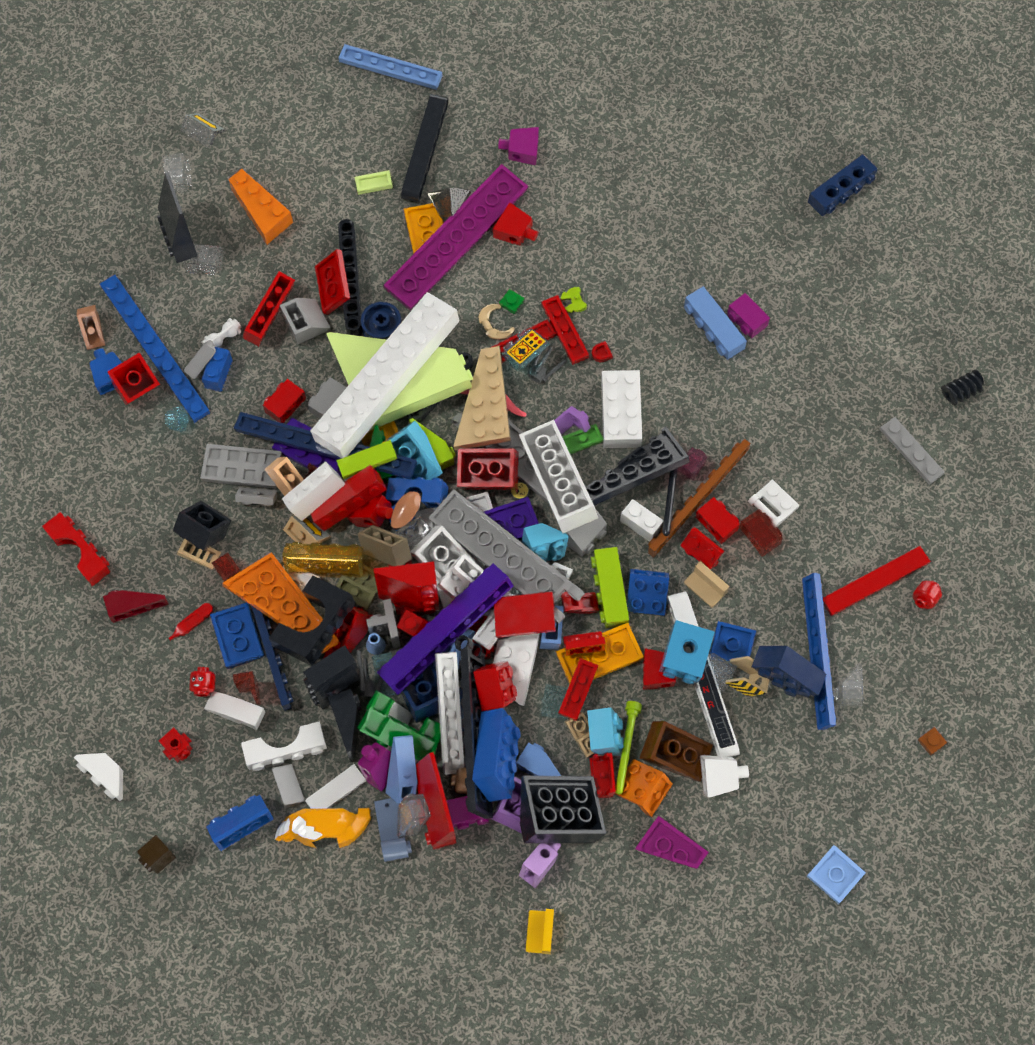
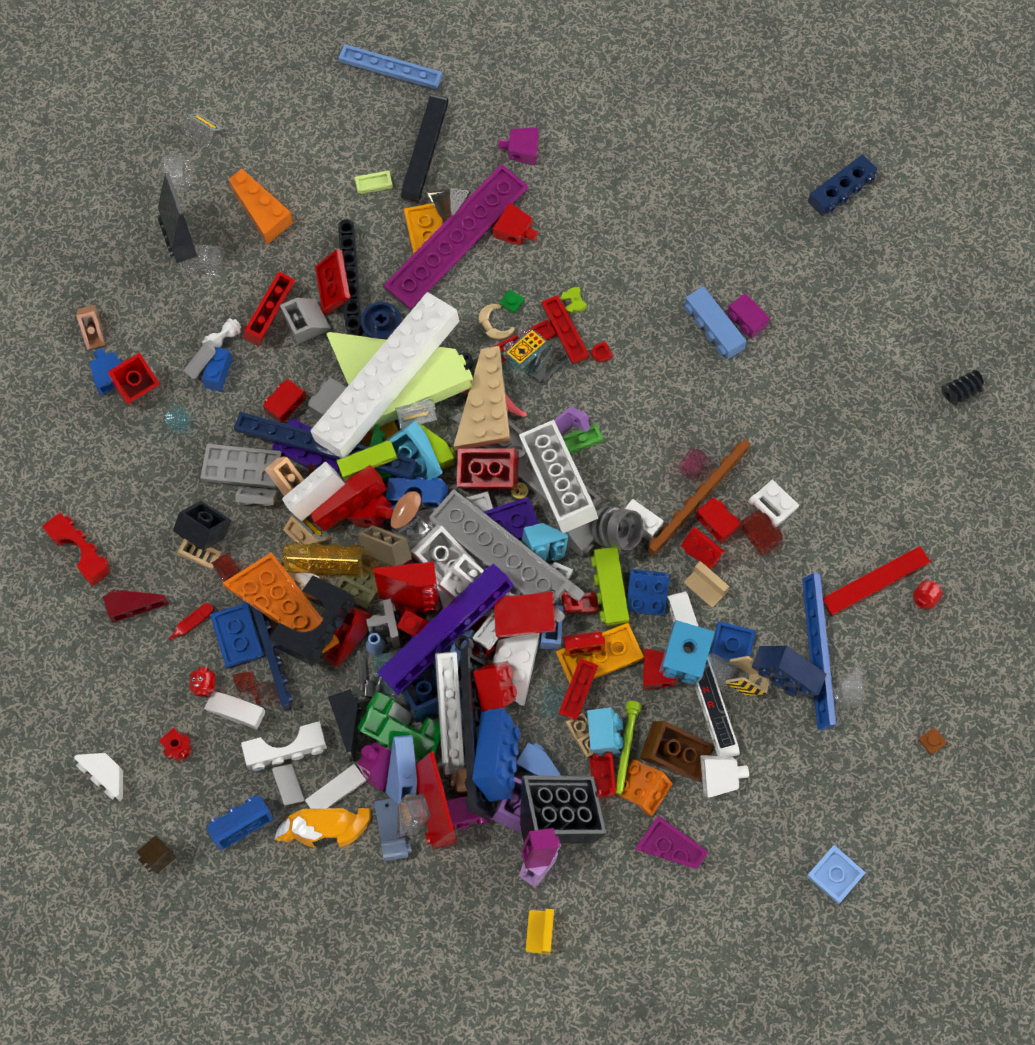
blue plate [100,275,210,423] -> none
black arch [303,645,360,709] -> none
black wing [586,426,690,506] -> none
white brick [601,370,642,448] -> none
black bar [662,468,678,536] -> none
light grey plate [880,417,945,485] -> none
none -> clear panel [395,398,437,430]
none -> magenta brick [521,828,560,869]
none -> flat silver wheel [592,506,644,550]

